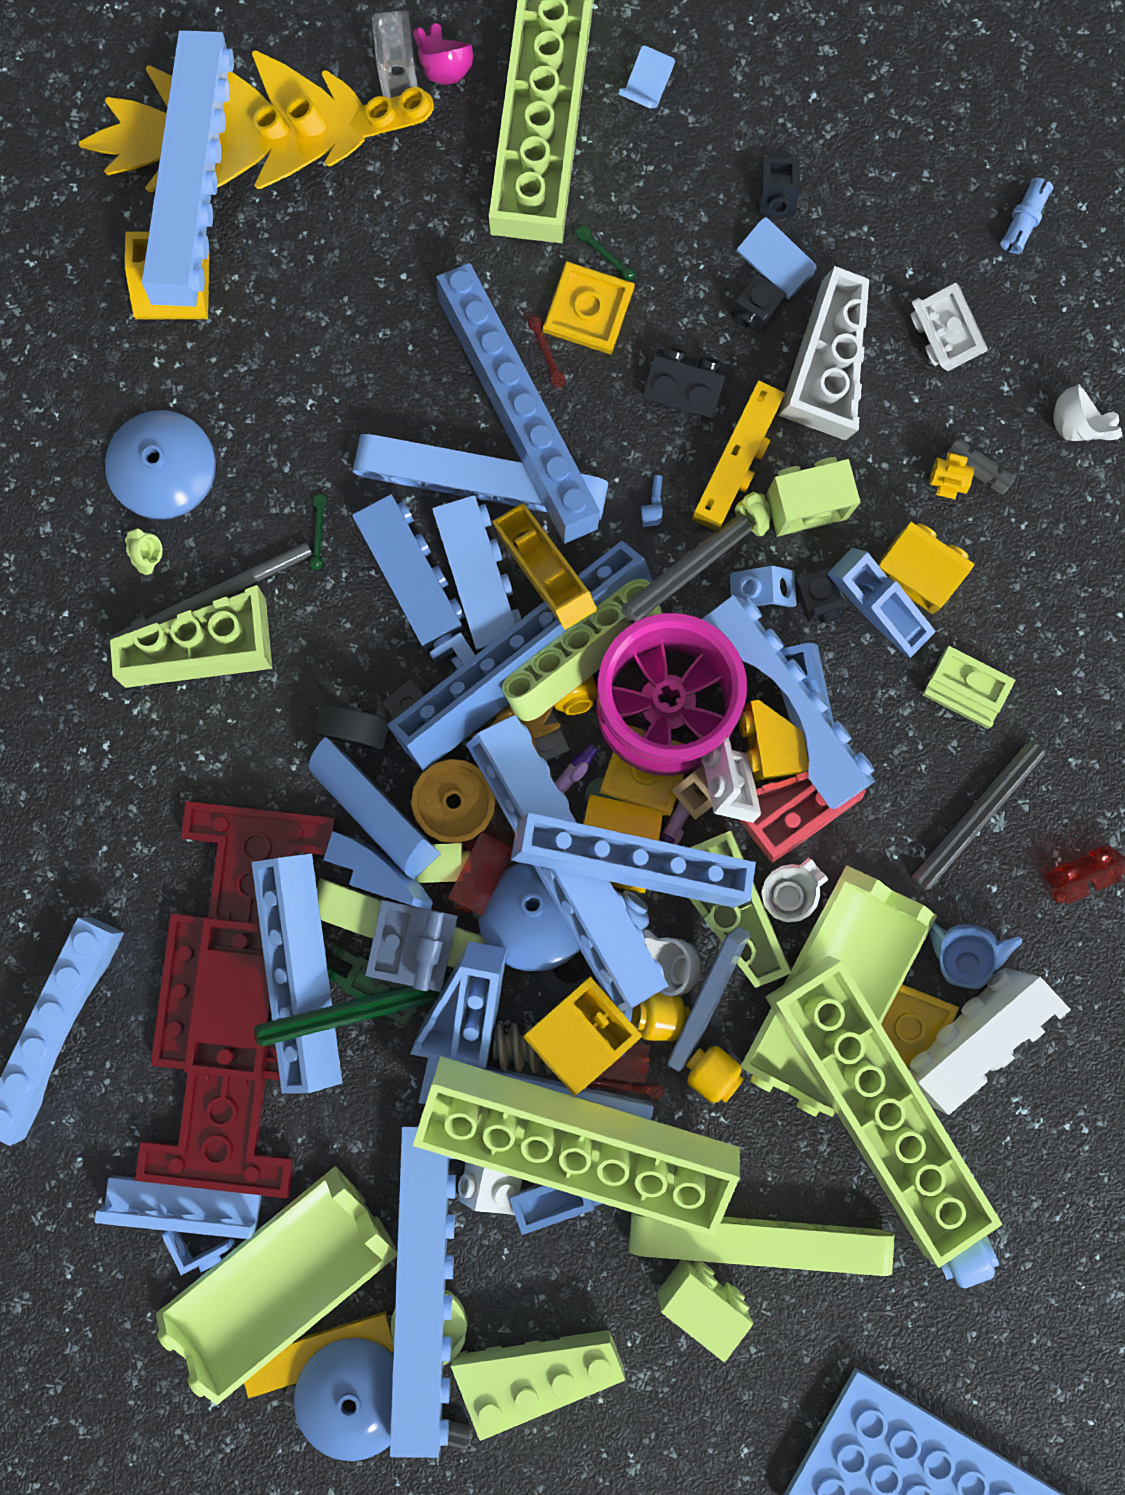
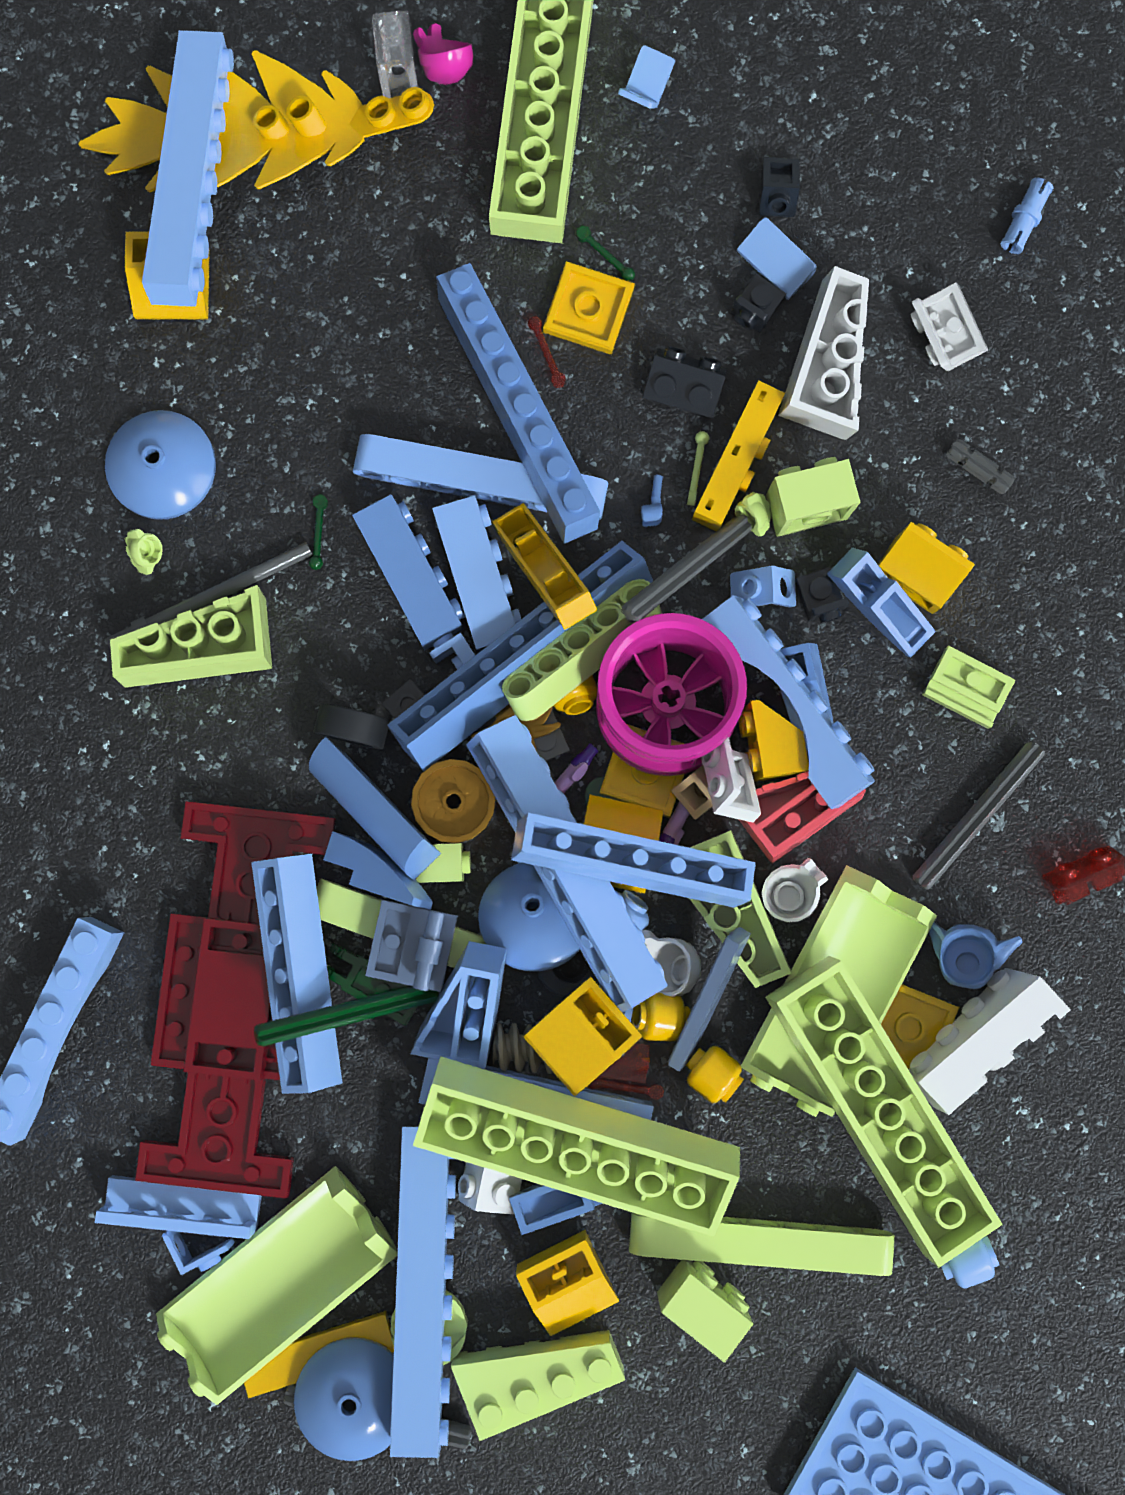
clear red hinge [448,832,513,916] -> none
yellow gear [929,452,974,500] -> none
white piece [1053,384,1122,441] -> none
none -> yellow slope [516,1230,619,1336]
none -> yellowish green hinge [687,431,709,506]

